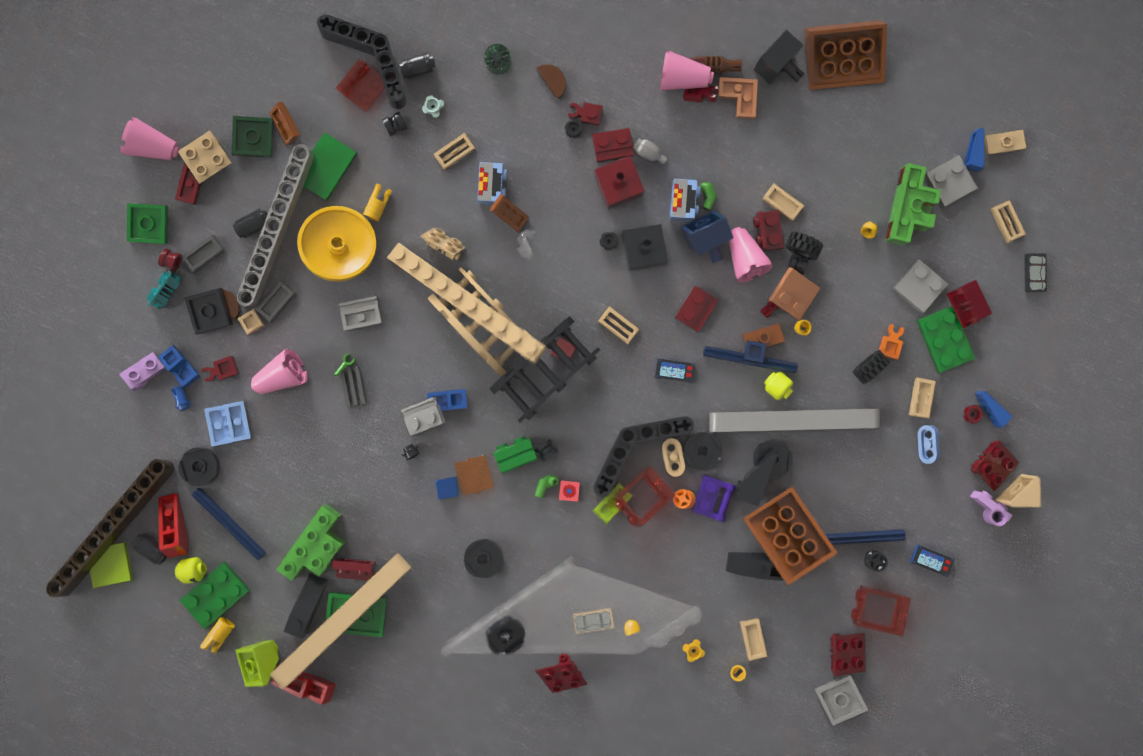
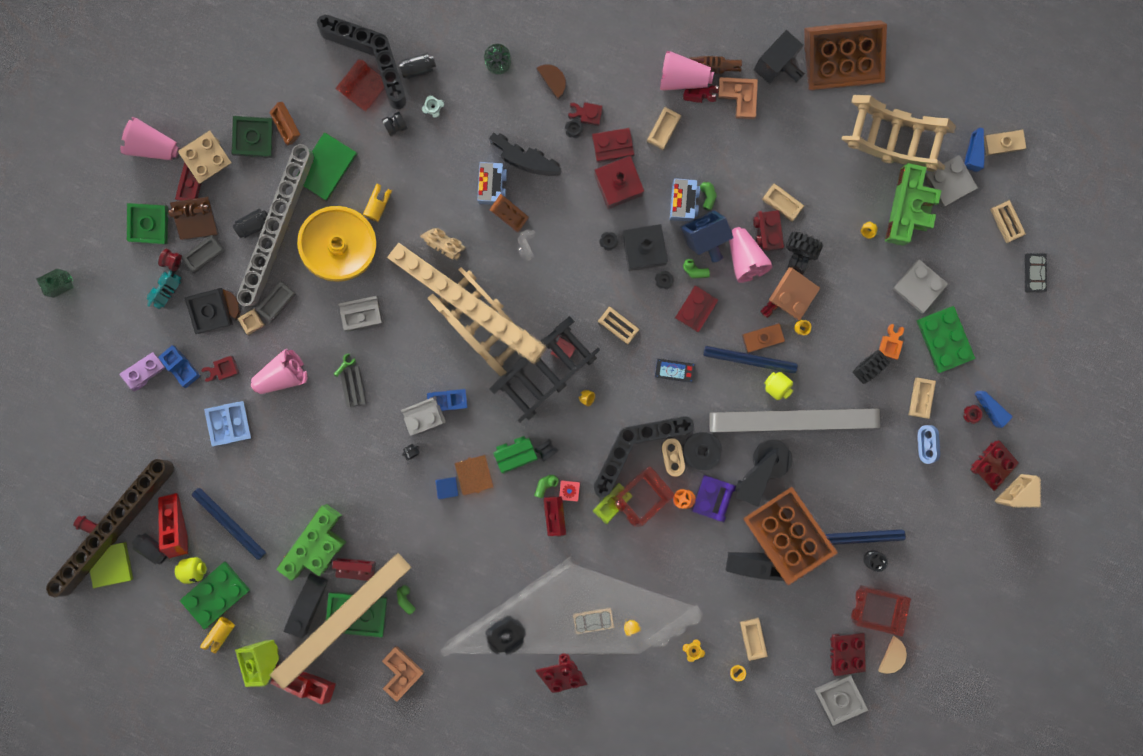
blue pin [171,386,191,411] -> none
black plate [178,447,219,486] -> none
tan tile [433,133,476,171] -> none
black plate [464,539,503,578] -> none
light grey plant [633,138,667,164] -> none
dark blue tile [743,340,766,363] -> none
tile [910,545,955,577] -> none
dark red hinge [946,279,992,328] -> none
lavender plate [970,491,1013,526] -> none
none -> clear green brick [36,268,74,298]
none -> dark red pin [73,515,98,534]
none -> reddish brown hinge [169,197,218,240]
none -> nougat plate [382,646,424,702]
none -> bright green arm [396,585,416,615]
none -> black slope [489,132,561,176]
none -> dark red plate [543,496,566,536]
none -> yellow hinge [579,390,595,406]
none -> tan tile [647,107,681,150]
none -> black plate [655,271,674,289]
none -> bright green arm [683,259,710,278]
none -> tan fence [841,95,956,172]
none -> tan tile [878,635,907,674]

